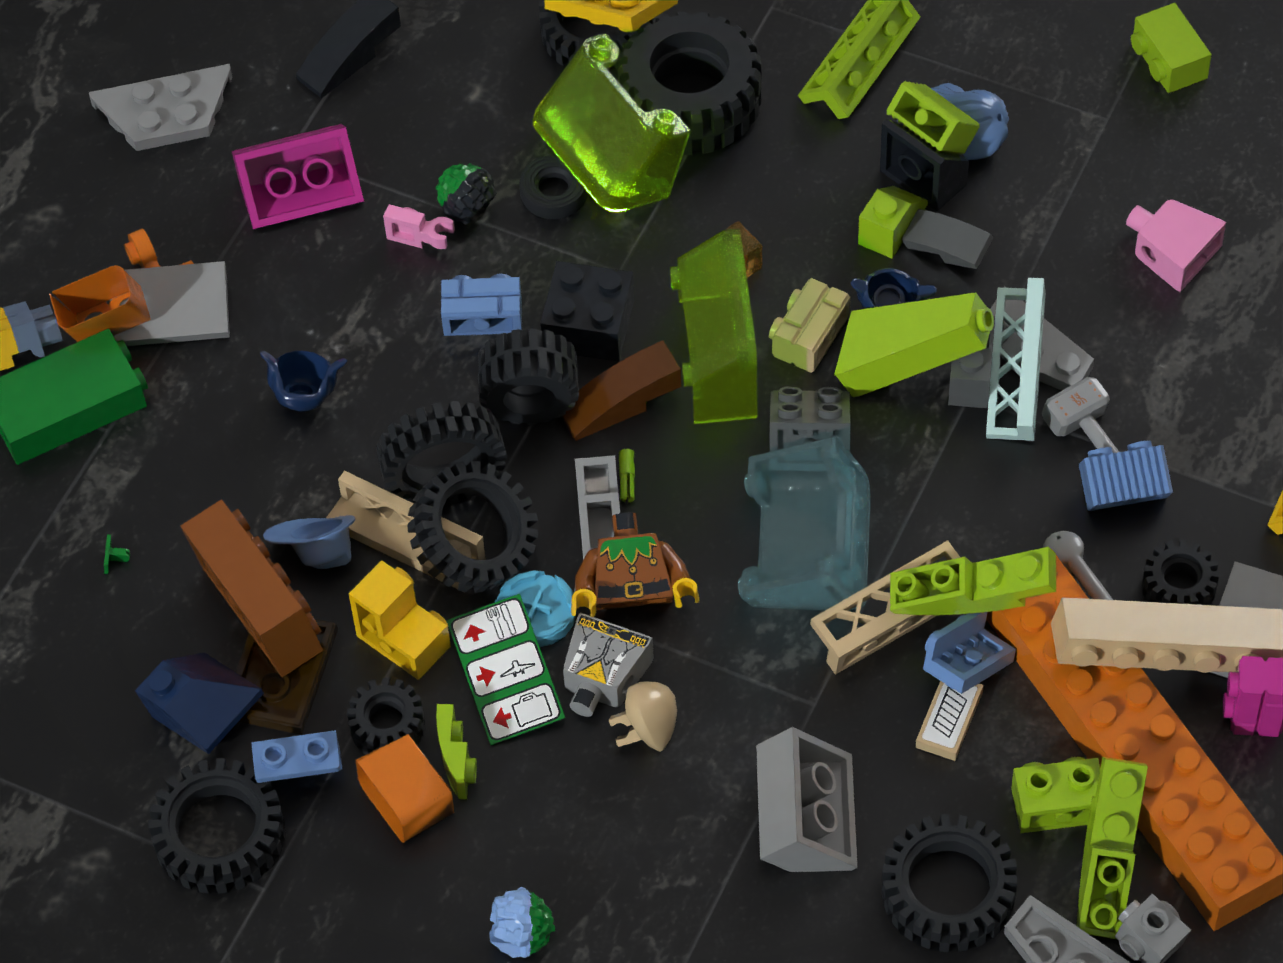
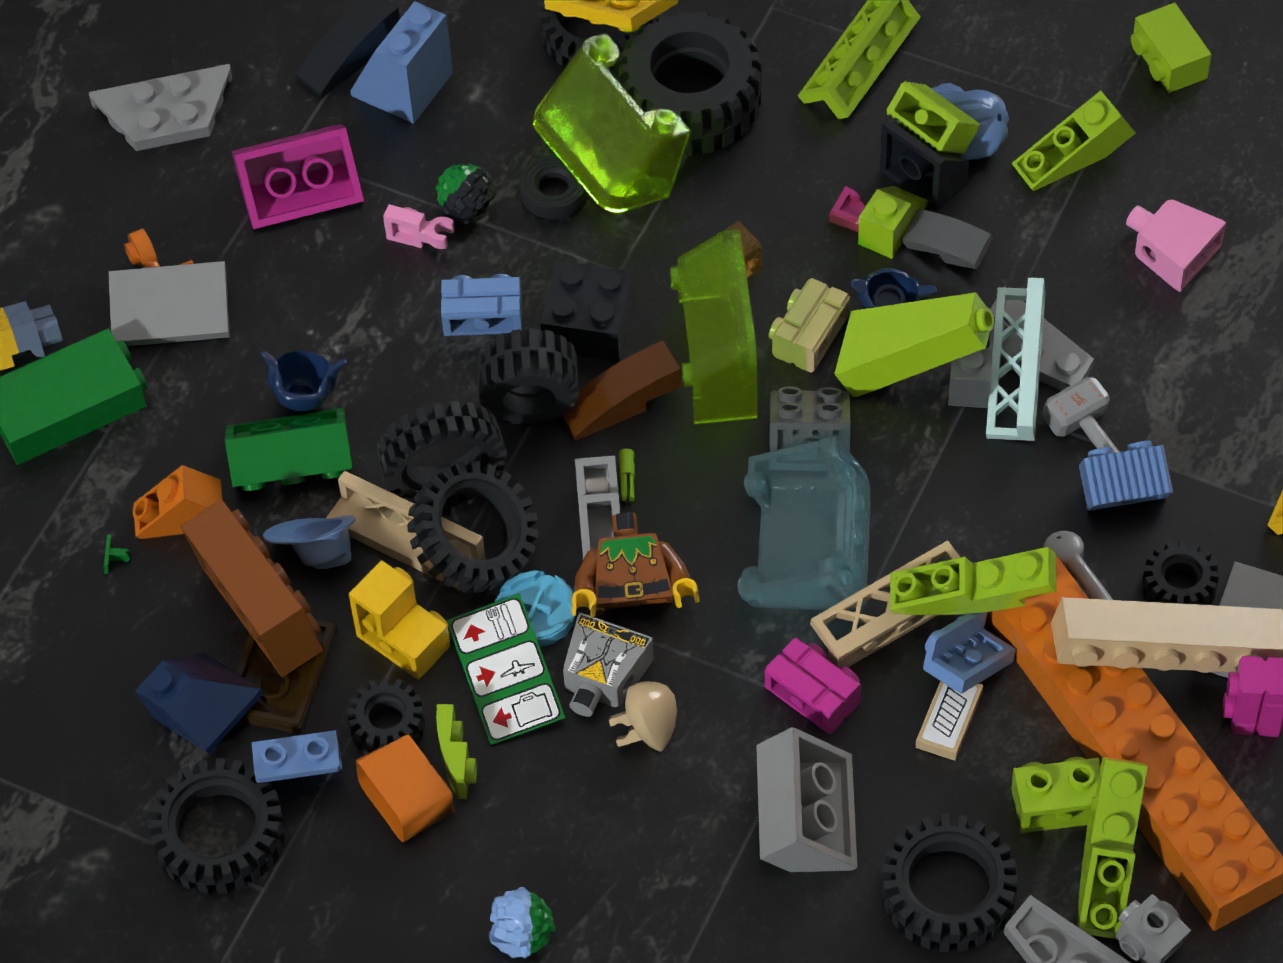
orange piece [49,265,151,342] -> none
none -> orange slope [133,465,222,539]
none -> green slope [225,408,352,491]
none -> medium blue slope [350,1,453,124]
none -> dark pink brick [764,638,861,735]
none -> dark pink tile [829,186,865,233]
none -> lime slope [1012,90,1136,191]

